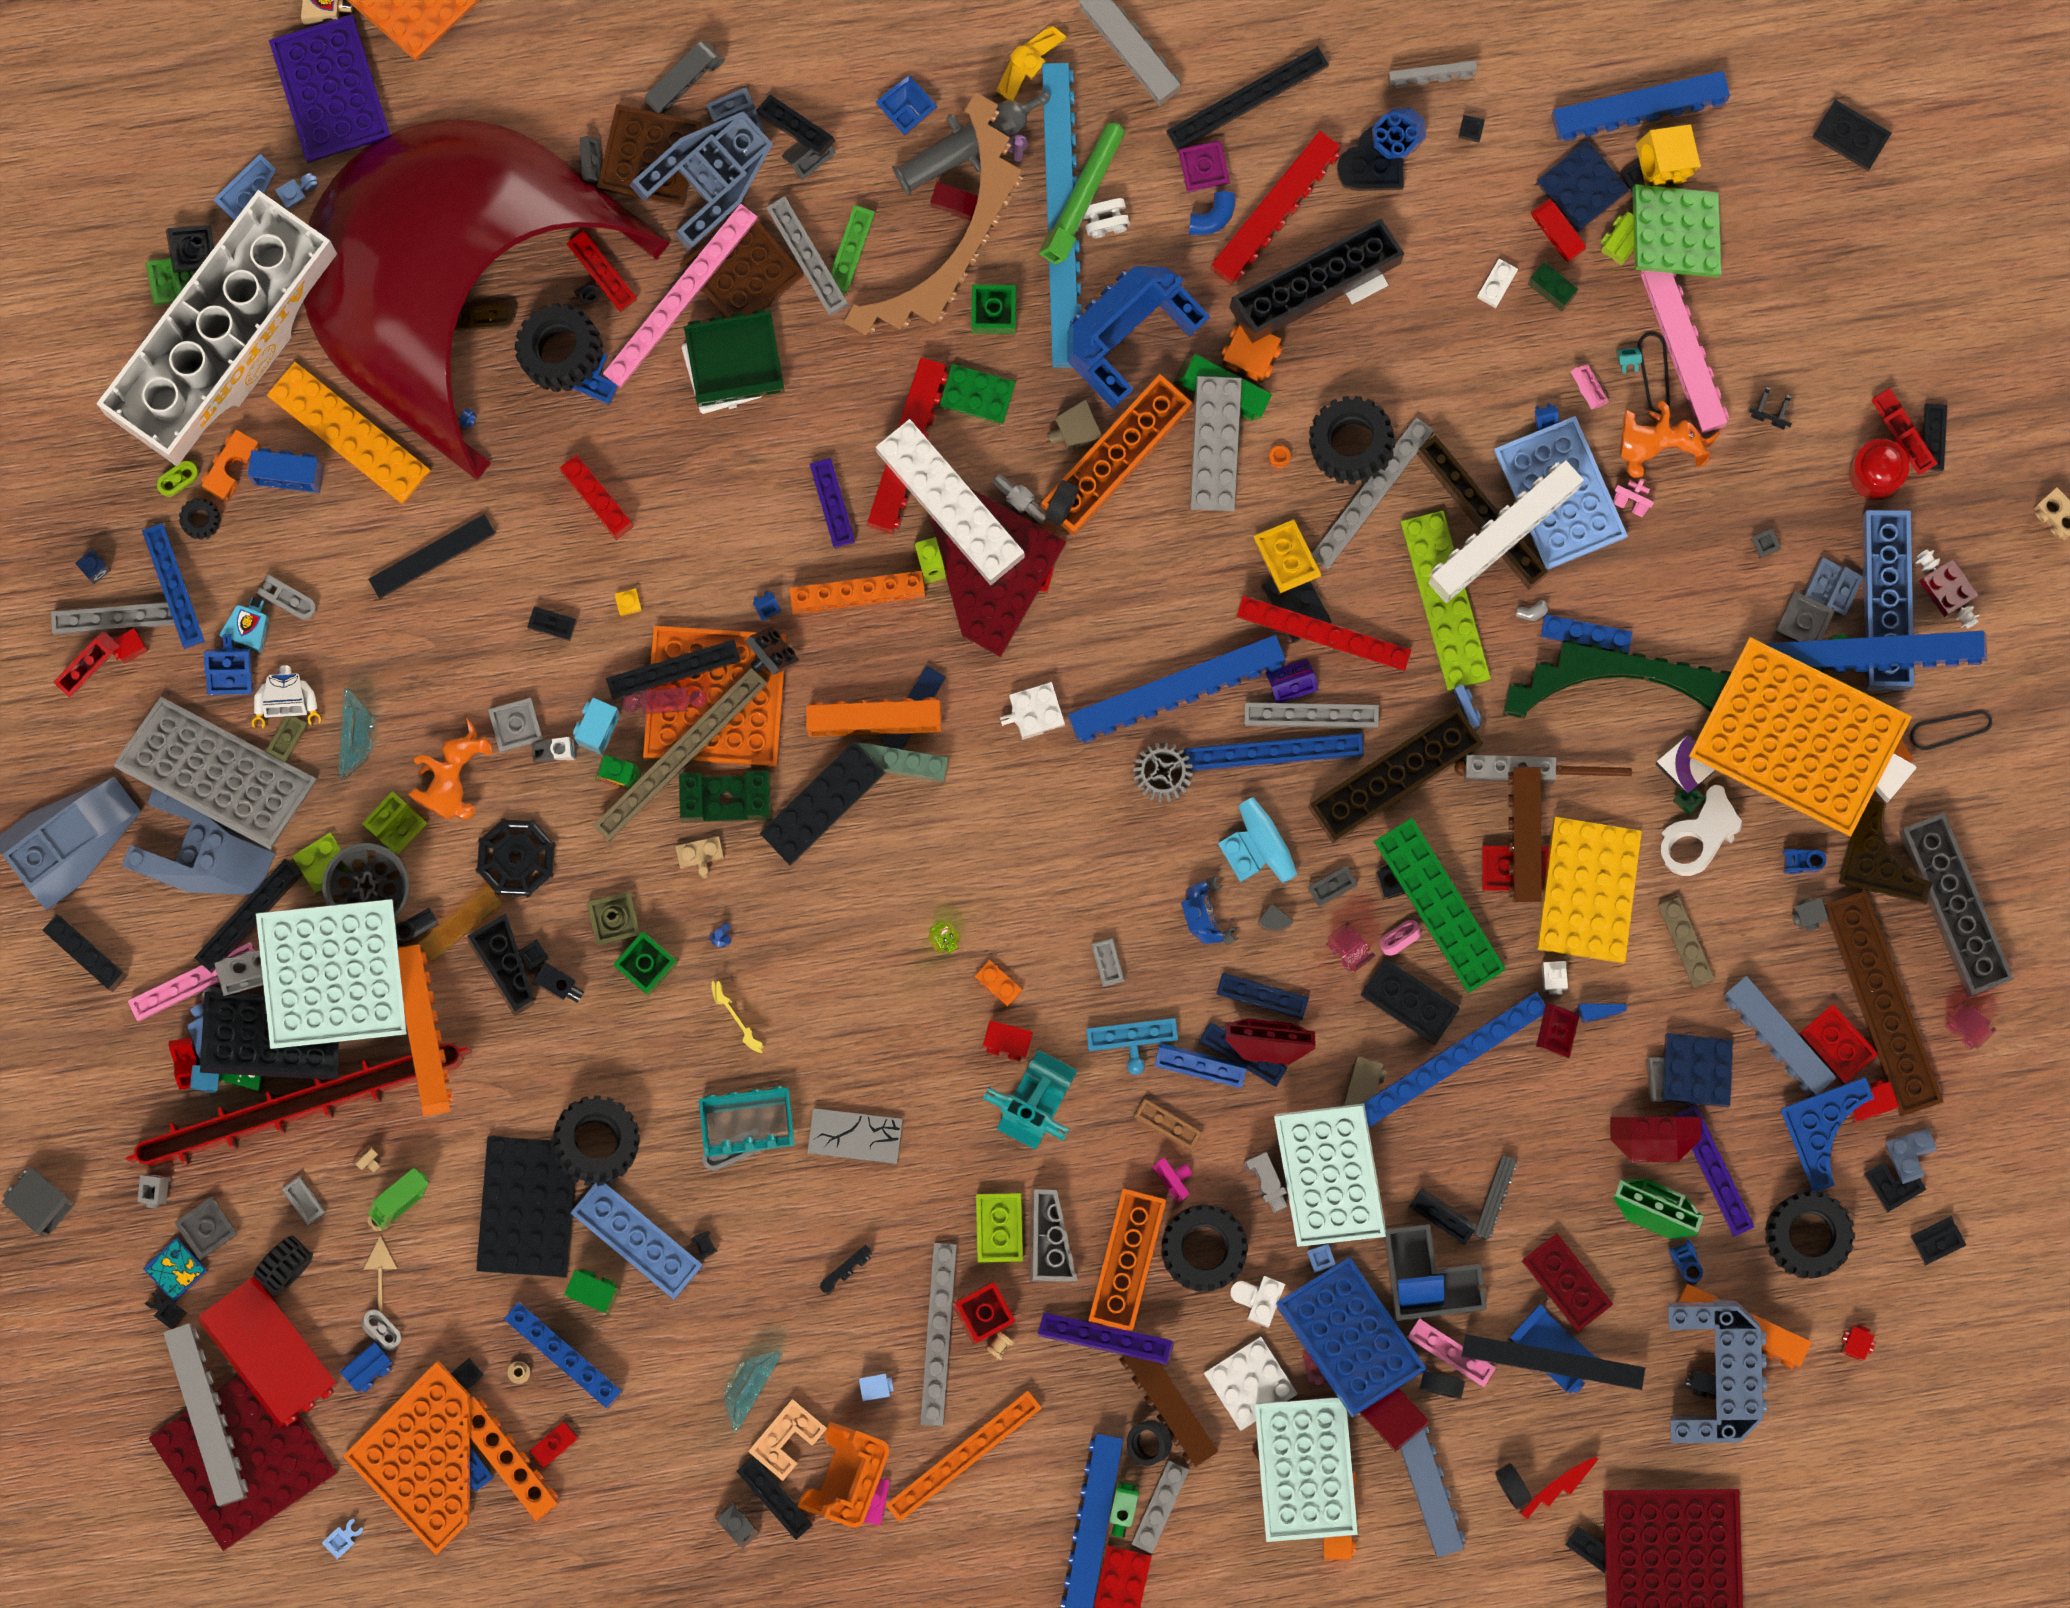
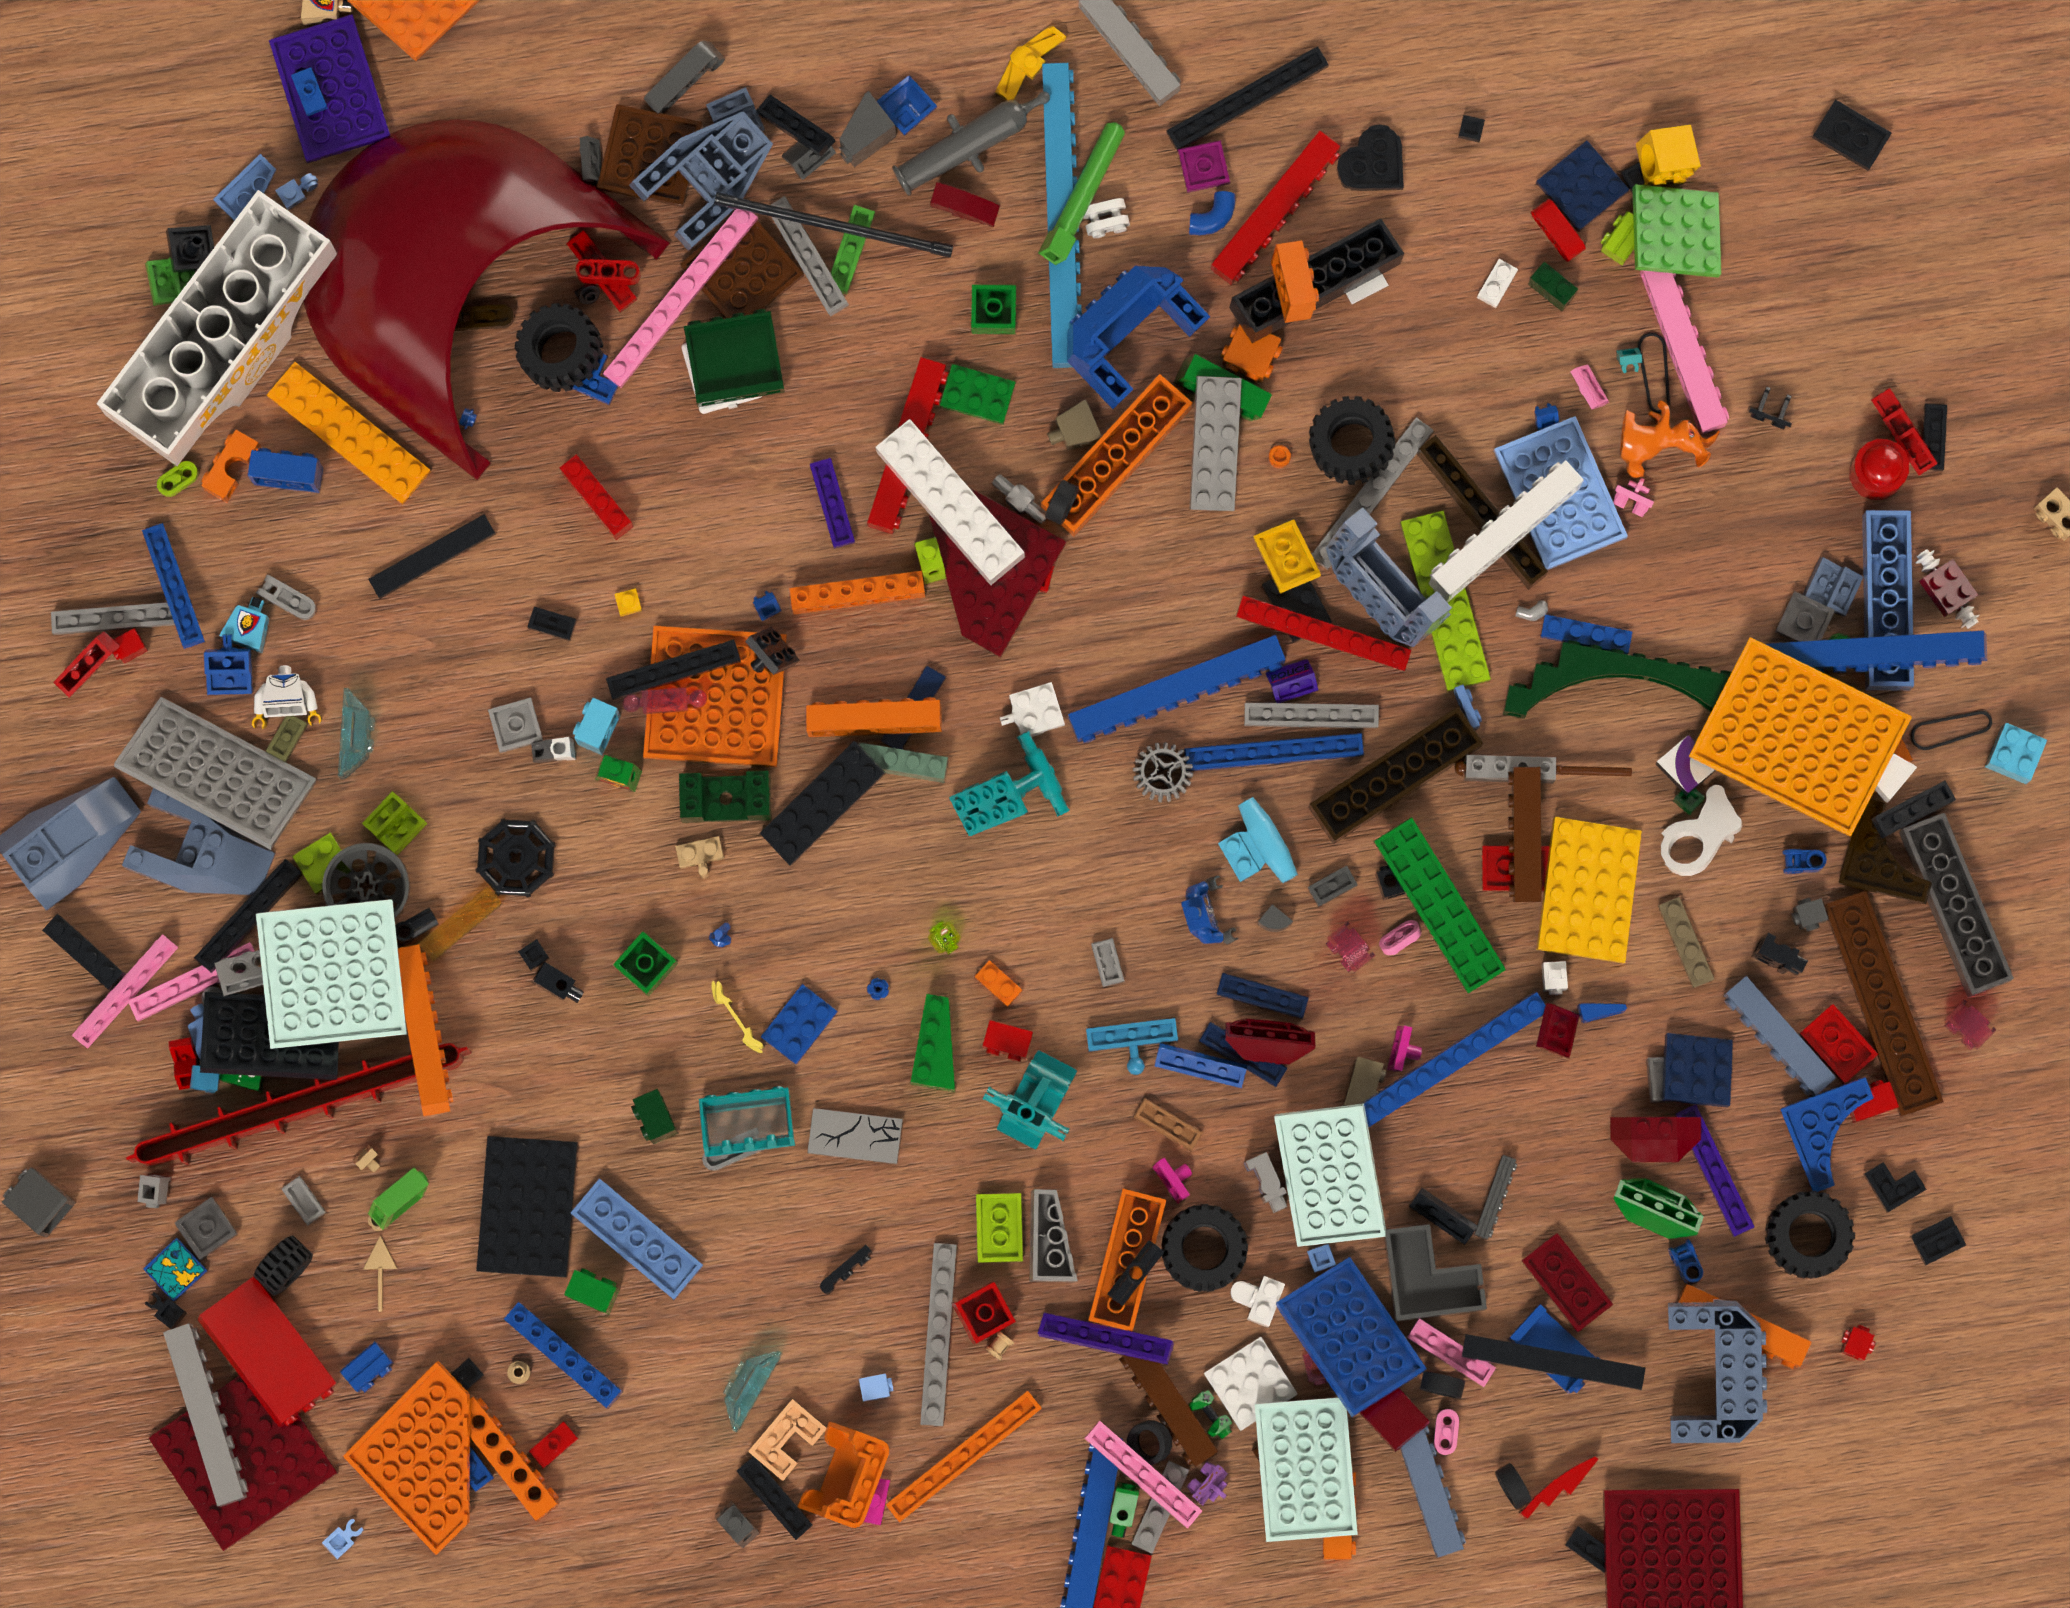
dark blue brick [75,549,111,584] -> none
black tyre [179,498,221,540] -> none
light grey plate [361,1310,401,1351] -> none
orange animal [407,718,493,820] -> none
black wedge [468,913,534,1016] -> none
black tyre [552,1095,640,1186] -> none
olive plate [587,892,641,946] -> none
dark tan plate [593,668,768,842] -> none
black bush [691,1231,718,1259] -> none
medium nougat arch [843,92,1023,336] -> none
lavender plate [1008,135,1028,162] -> none
black plate [1360,958,1460,1046] -> none
blue brick [1372,108,1426,159] -> none
light grey plate [1388,60,1477,88] -> none
blue slope [1397,1275,1444,1310] -> none
blue brick [1551,71,1730,141] -> none
black brick [1684,1370,1716,1400] -> none
dark grey plate [1751,529,1781,559] -> none
sand blue plate [1885,1128,1937,1184] -> none
none -> bright pink plate [72,934,178,1048]
none -> blue plate [291,67,328,117]
none -> red beam [575,259,641,285]
none -> dark green brick [631,1089,678,1145]
none -> black piece [714,192,953,258]
none -> blue plate [761,984,838,1065]
none -> dark grey slope [839,91,896,168]
none -> blue plate [867,978,889,1000]
none -> green wedge [911,994,955,1092]
none -> teal plate [949,731,1070,836]
none -> bright pink plate [1084,1421,1202,1528]
none -> black piece [1107,1240,1164,1306]
none -> medium lavender hips [1187,1462,1228,1506]
none -> green piece [1189,1390,1232,1440]
none -> orange brick [1271,240,1319,323]
none -> sand blue wedge [1325,508,1452,647]
none -> dark pink tile [1387,1025,1422,1072]
none -> bright pink plate [1433,1409,1459,1455]
none -> black hips [1751,932,1808,975]
none -> black plate [1871,781,1956,839]
none -> medium azure brick [1985,723,2047,784]

